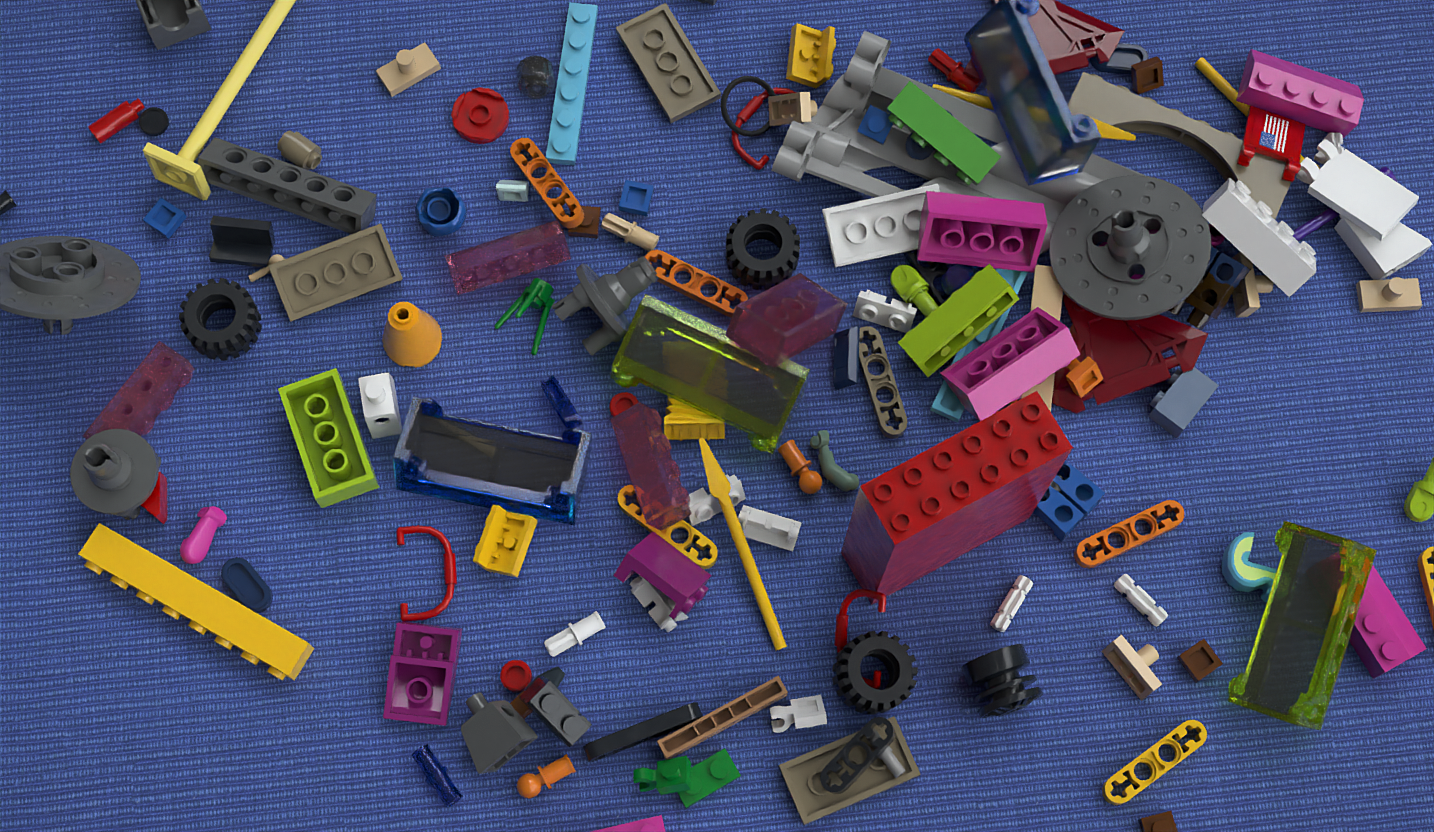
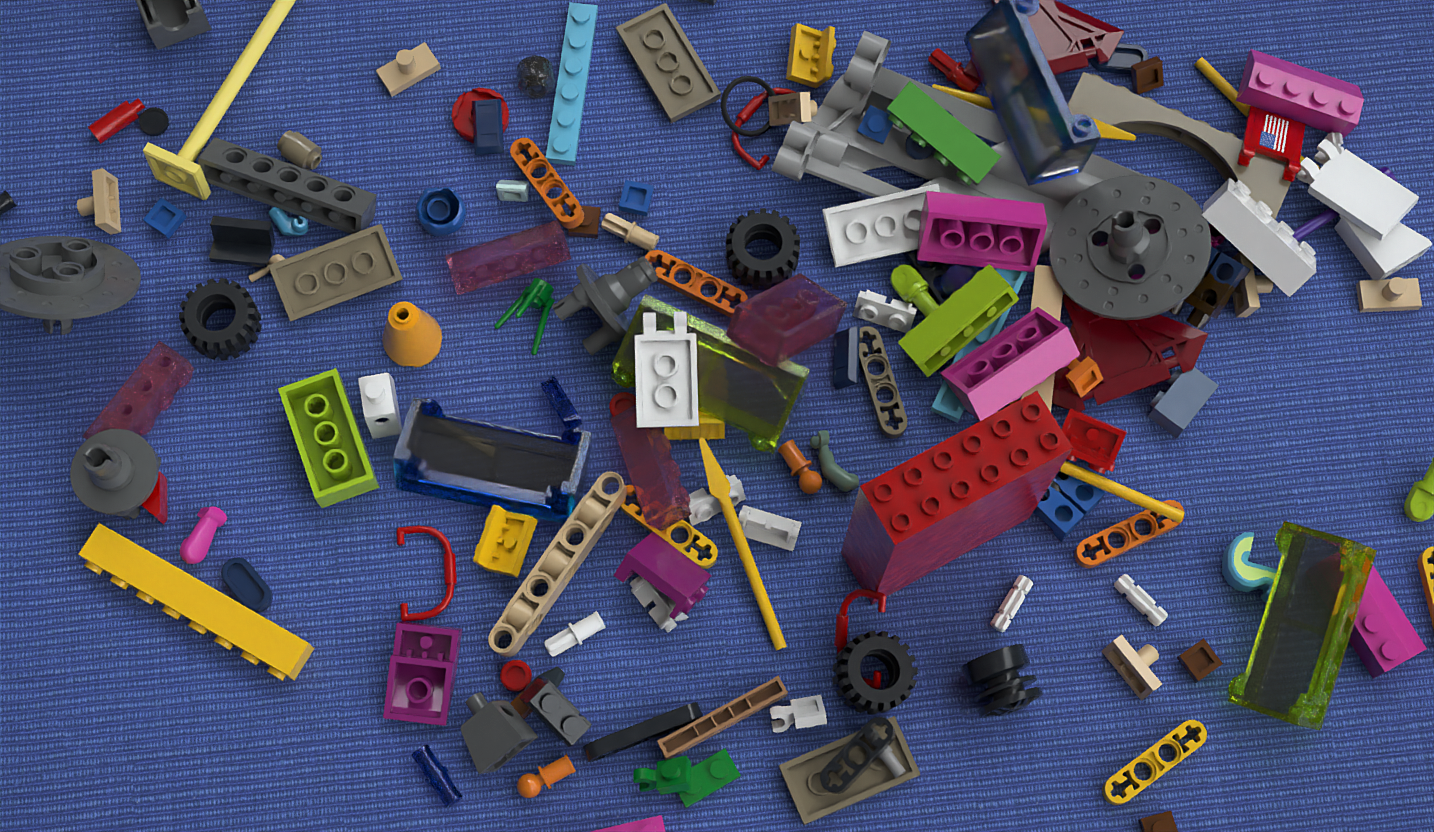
none -> tan tile [77,168,121,235]
none -> dark azure arm [268,207,309,237]
none -> dark blue tile [472,99,504,155]
none -> tan beam [488,472,627,657]
none -> white tile [635,312,699,428]
none -> yellow piece [1059,460,1185,523]
none -> red bracket [1061,408,1127,474]

